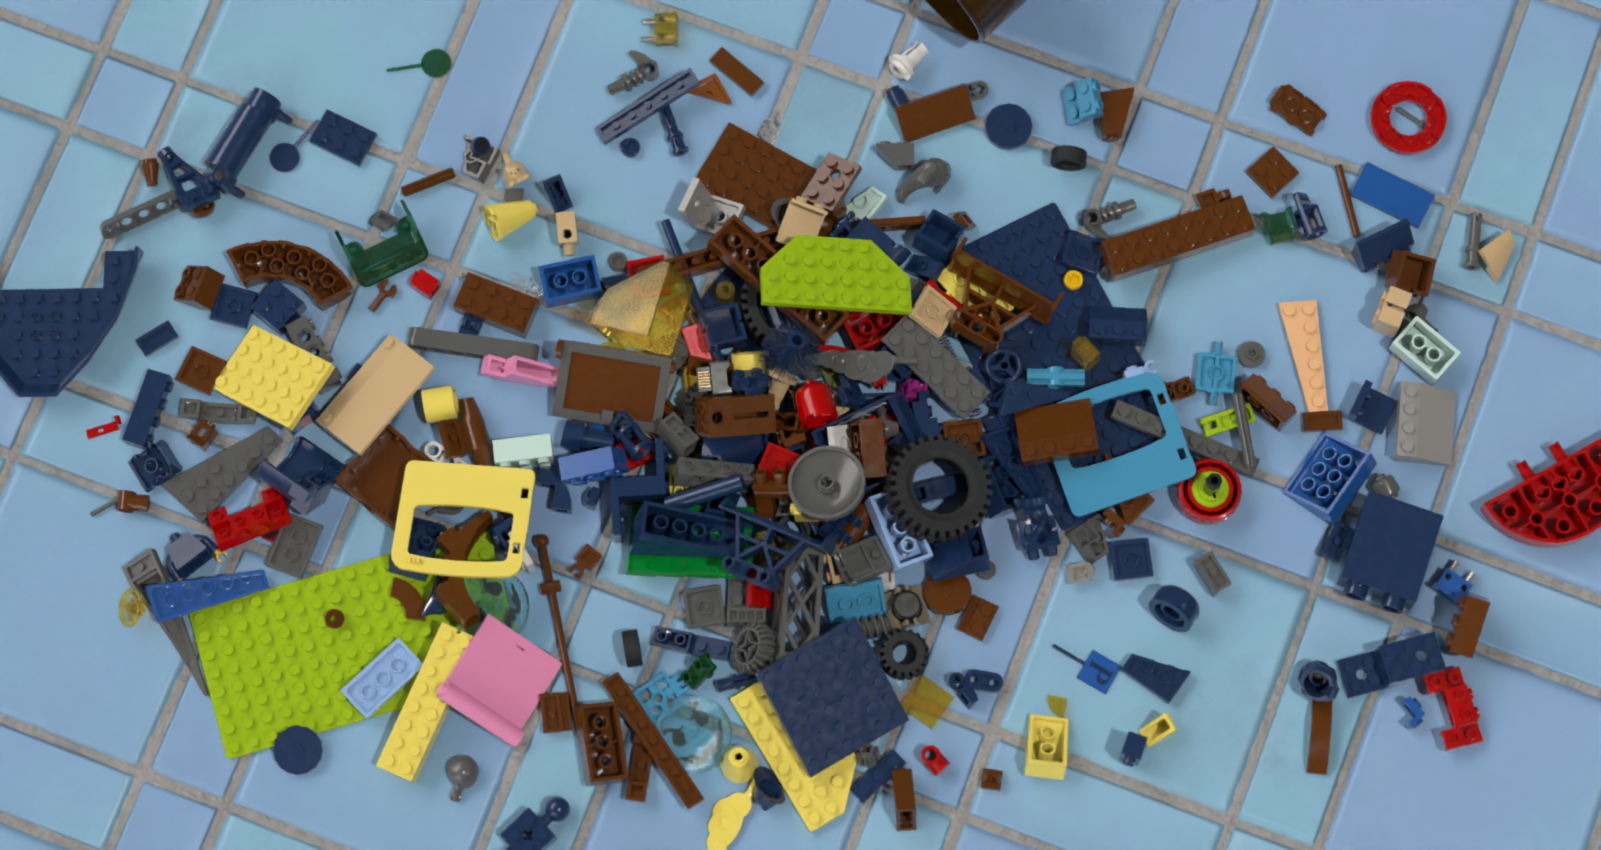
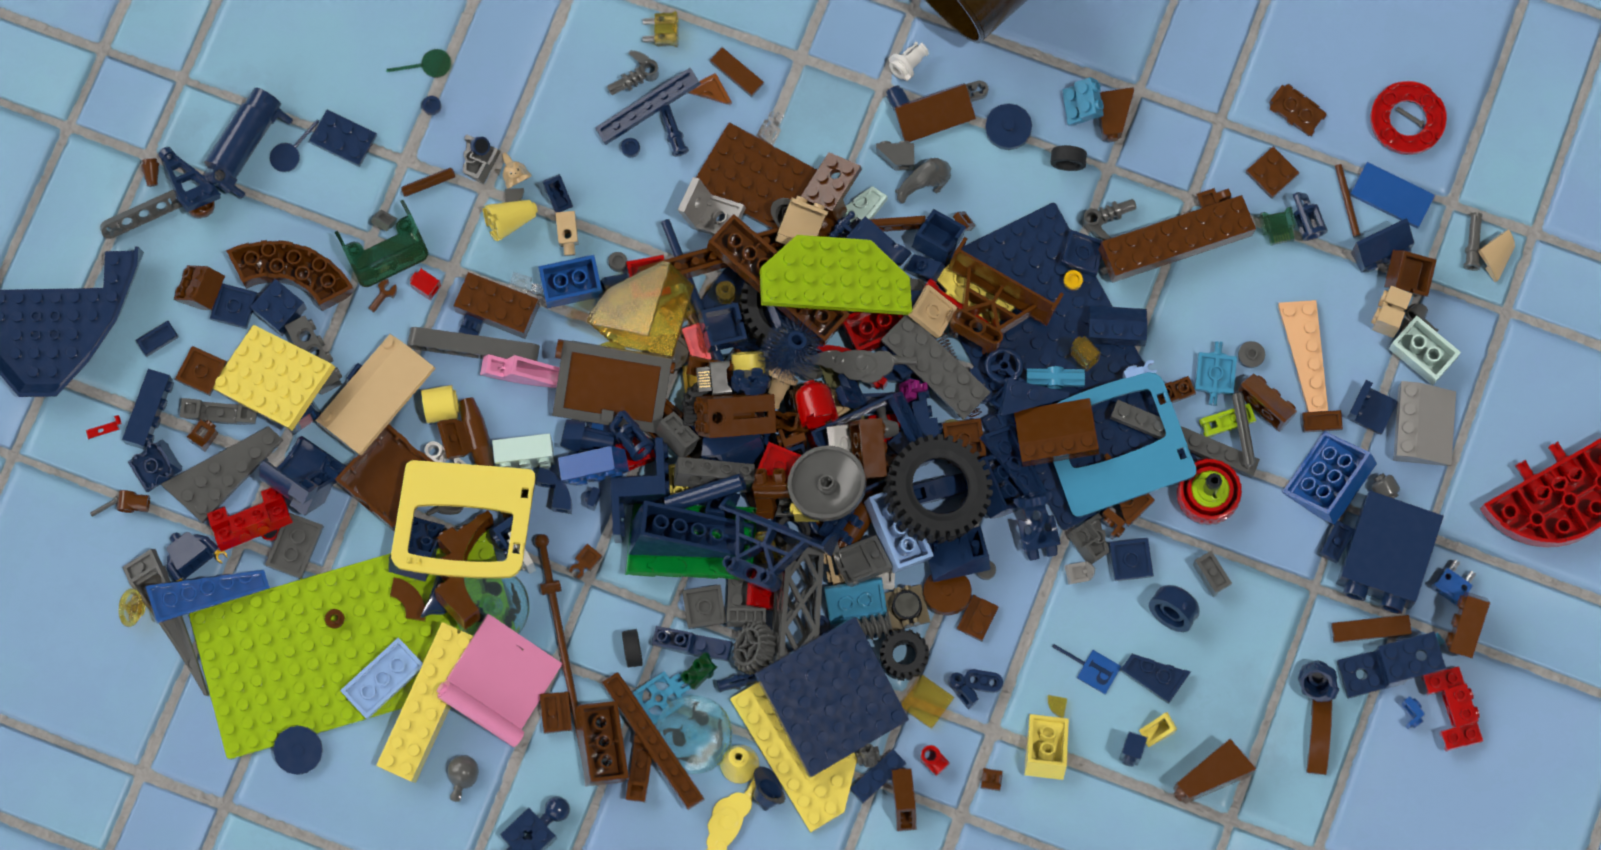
none -> dark blue tile [422,96,442,116]
none -> reddish brown slope [1173,738,1256,804]
none -> reddish brown tile [1331,615,1412,643]

